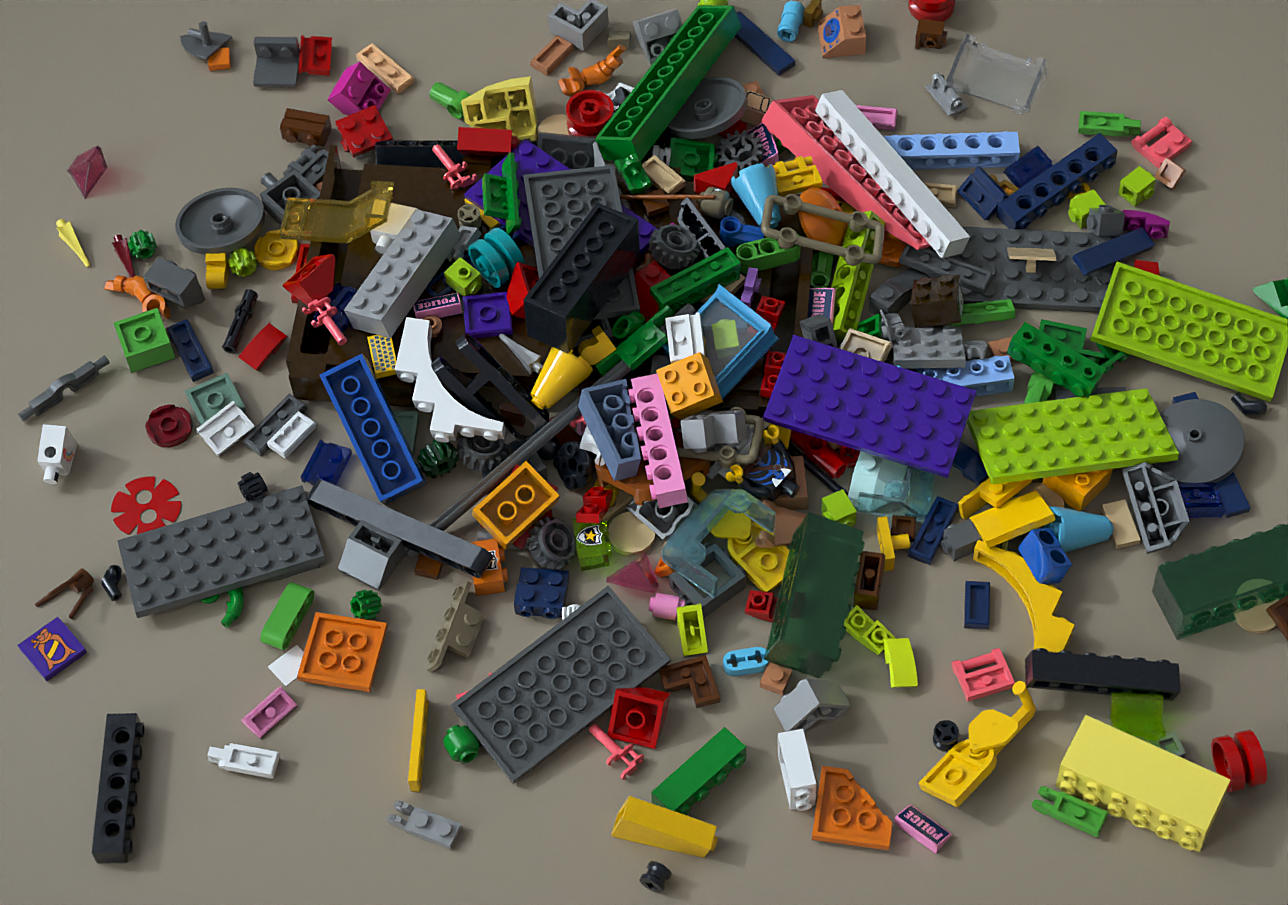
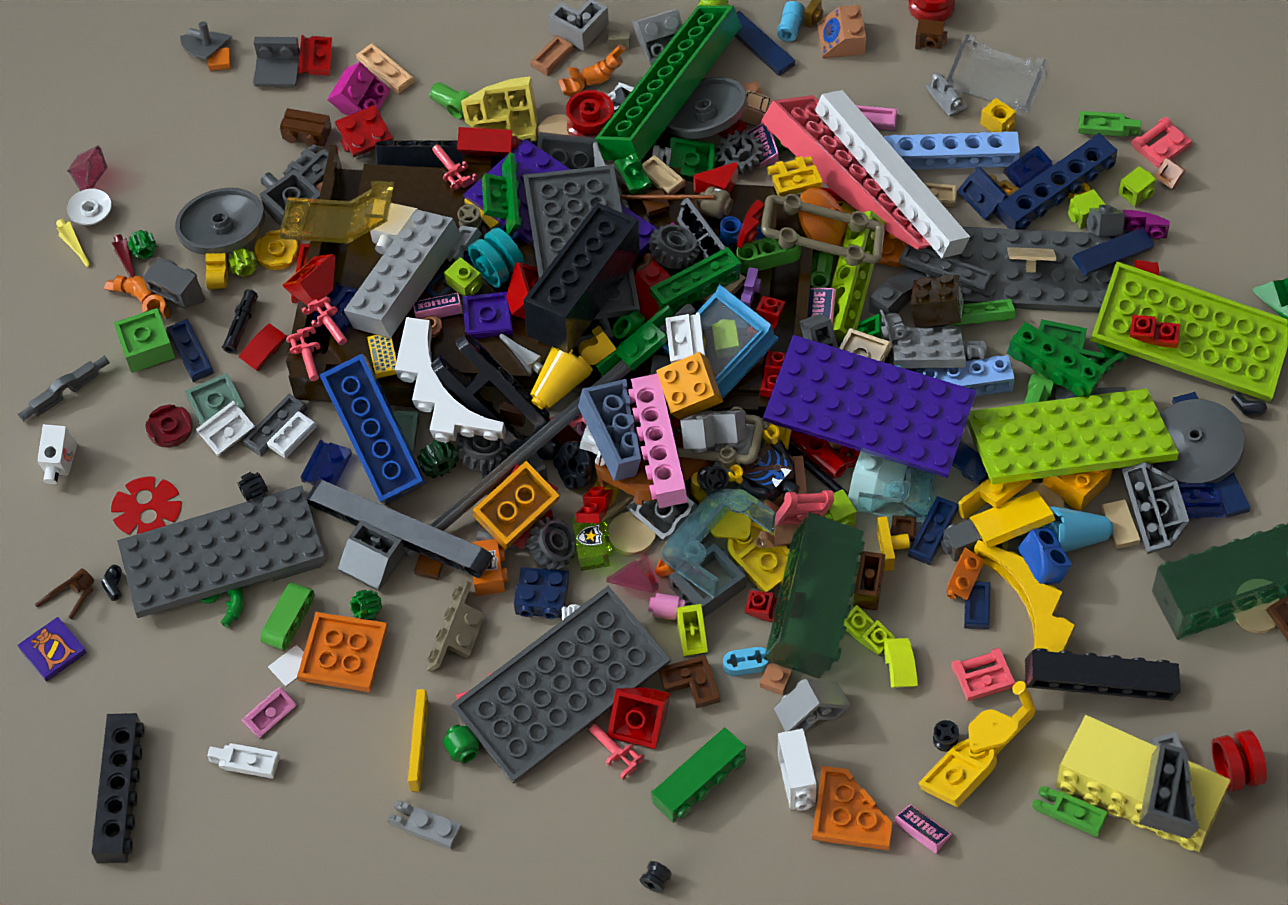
yellow slope [611,796,718,858] -> none
medium azure cone [731,163,781,229] -> none
nougat plate [988,337,1016,362] -> none
clear neon green bracket [1110,693,1166,741] -> none
none -> white dish [67,189,111,226]
none -> coral piece [286,327,320,381]
none -> black wheel [697,466,729,491]
none -> red slope [737,199,765,249]
none -> coral plate [774,490,834,525]
none -> orange hinge [946,547,985,600]
none -> yellow brick [980,98,1016,133]
none -> red slope [1130,315,1180,348]
none -> dark grey wedge [1139,742,1199,840]

